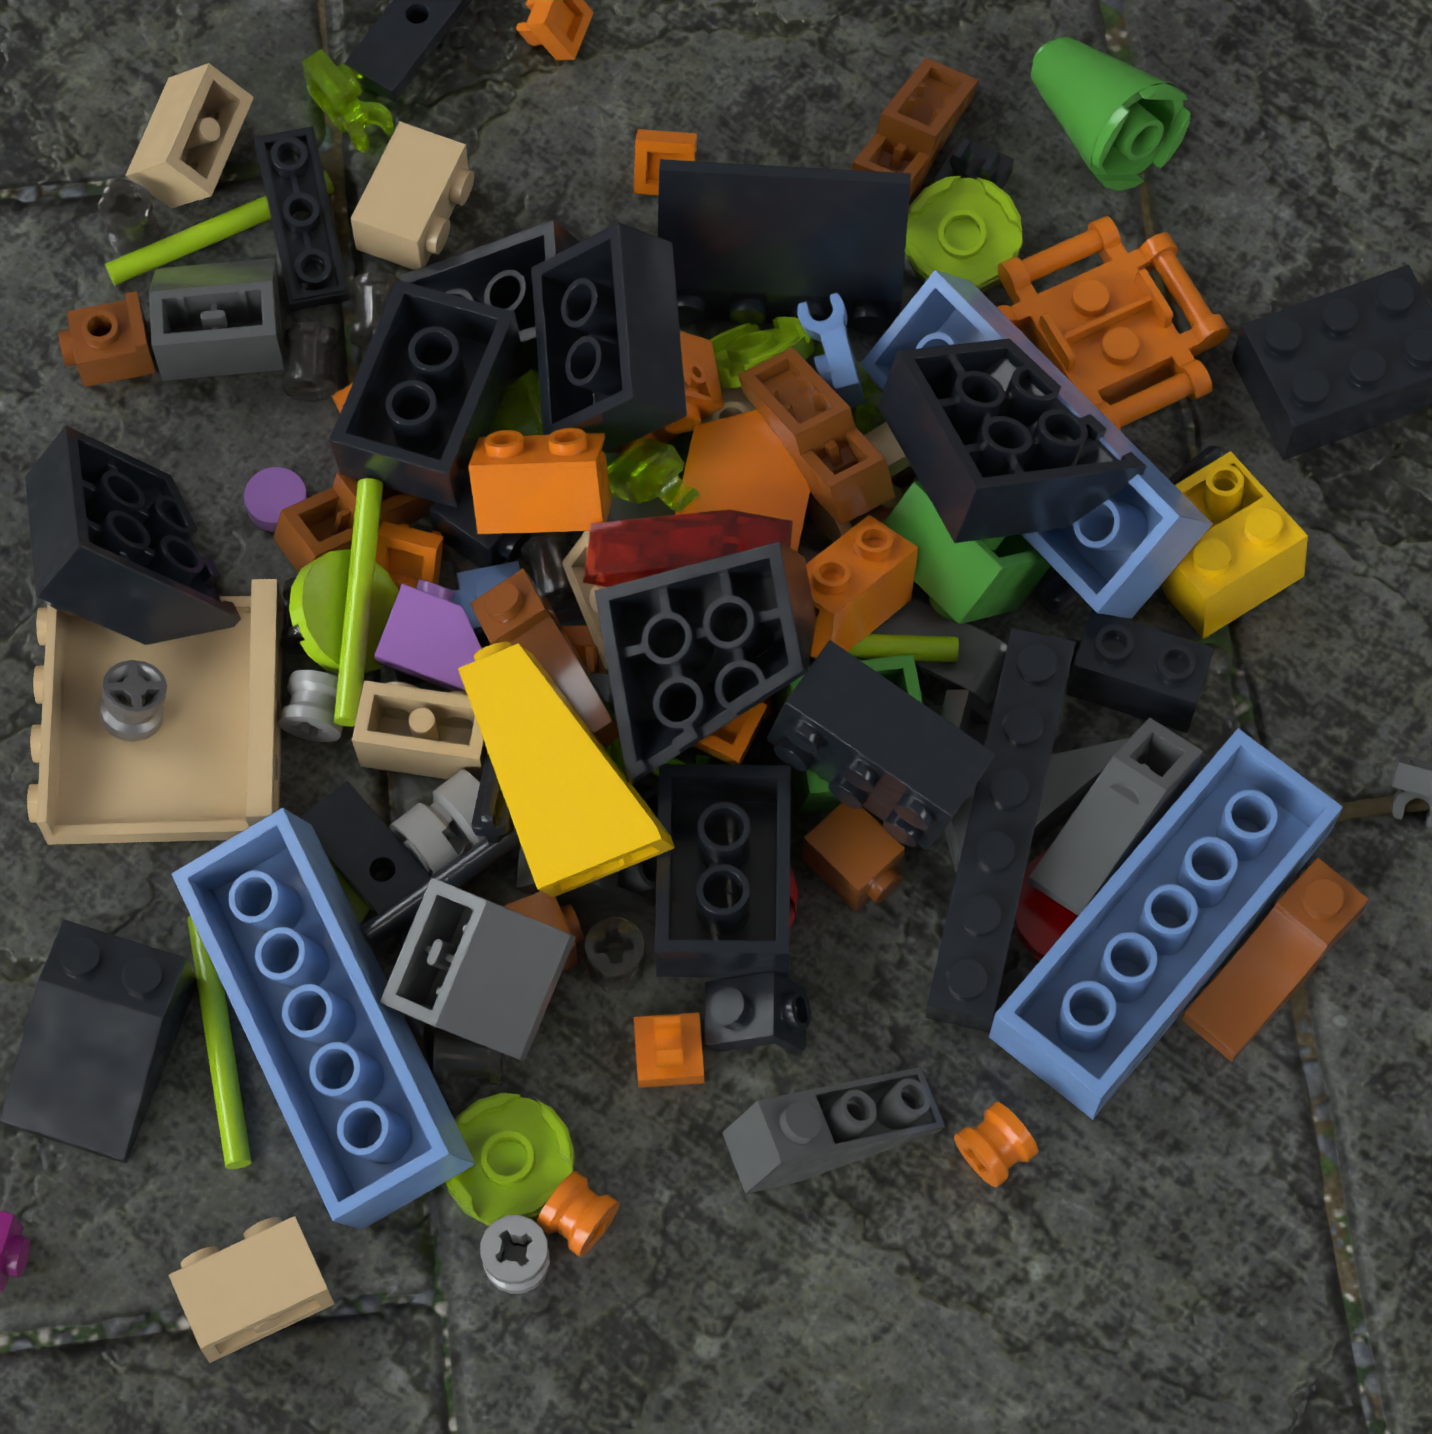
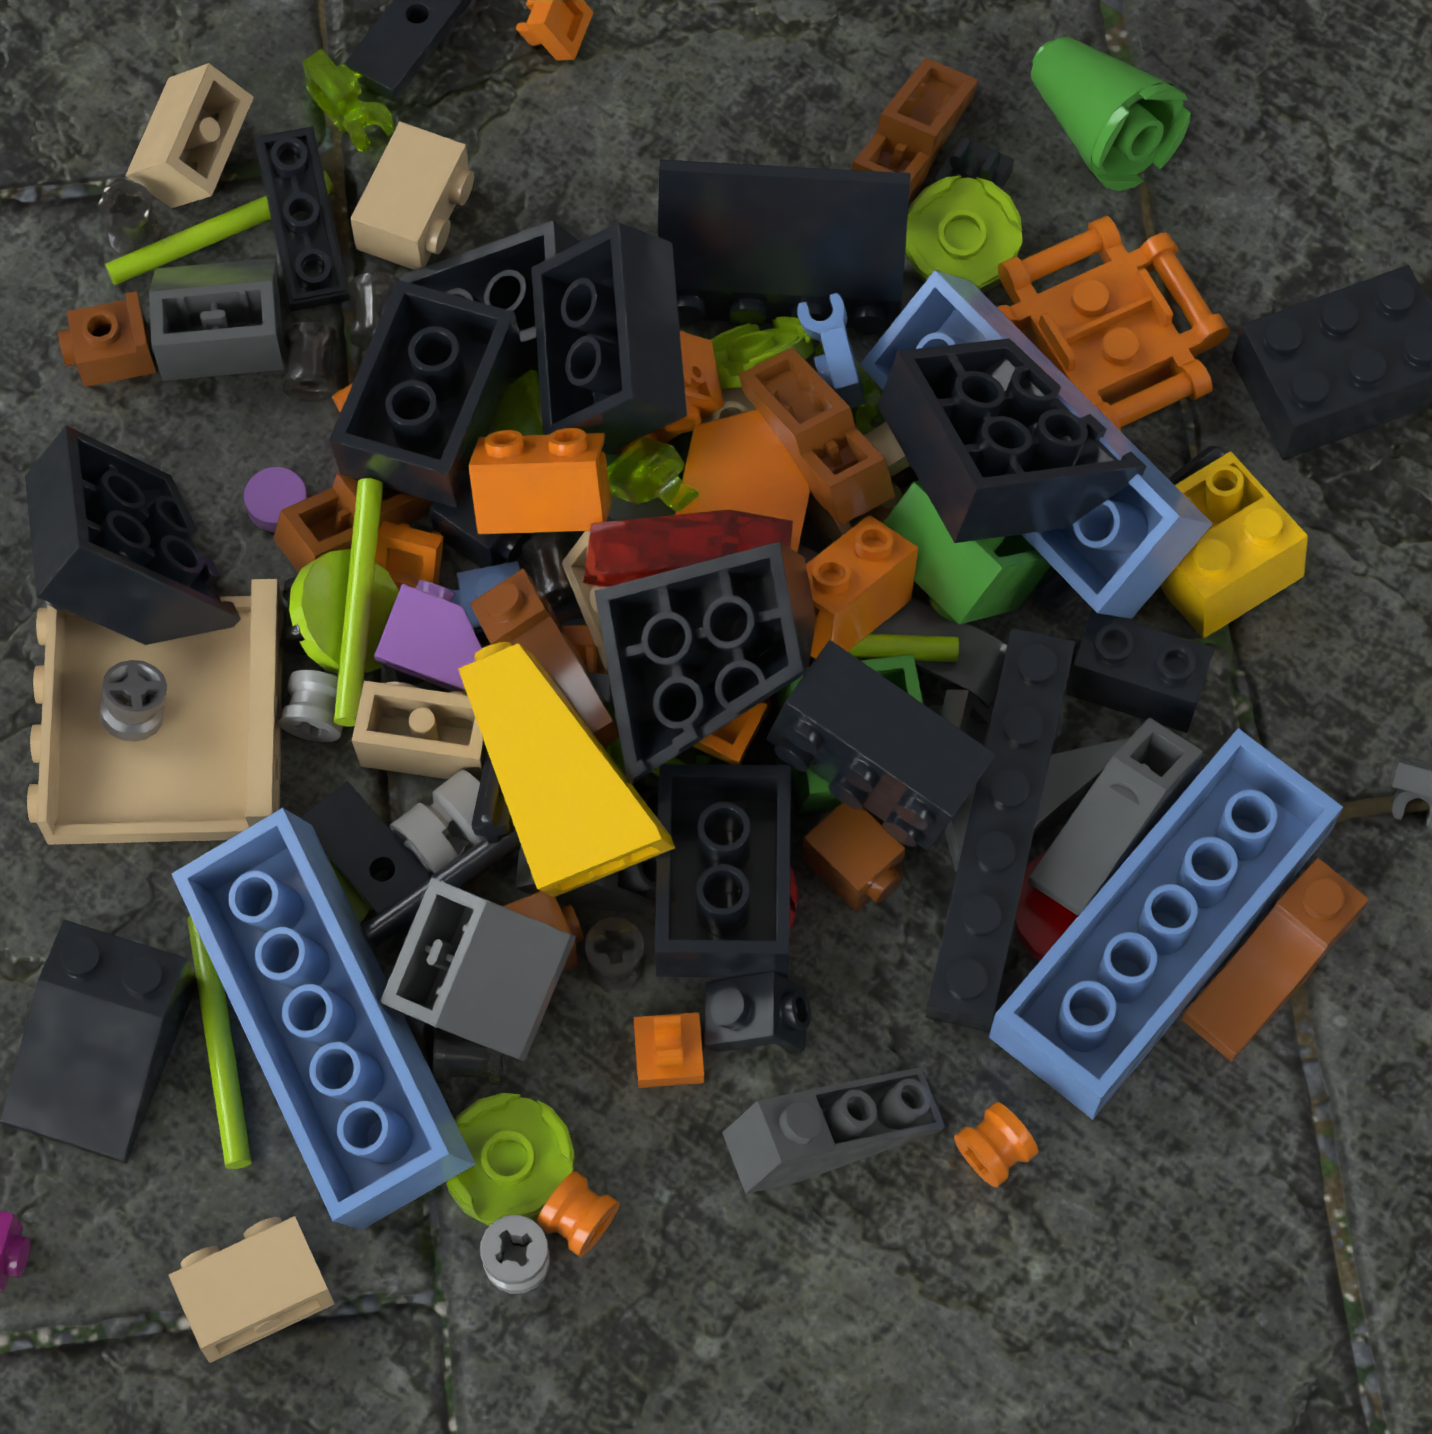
orange tile [634,129,697,196] -> none

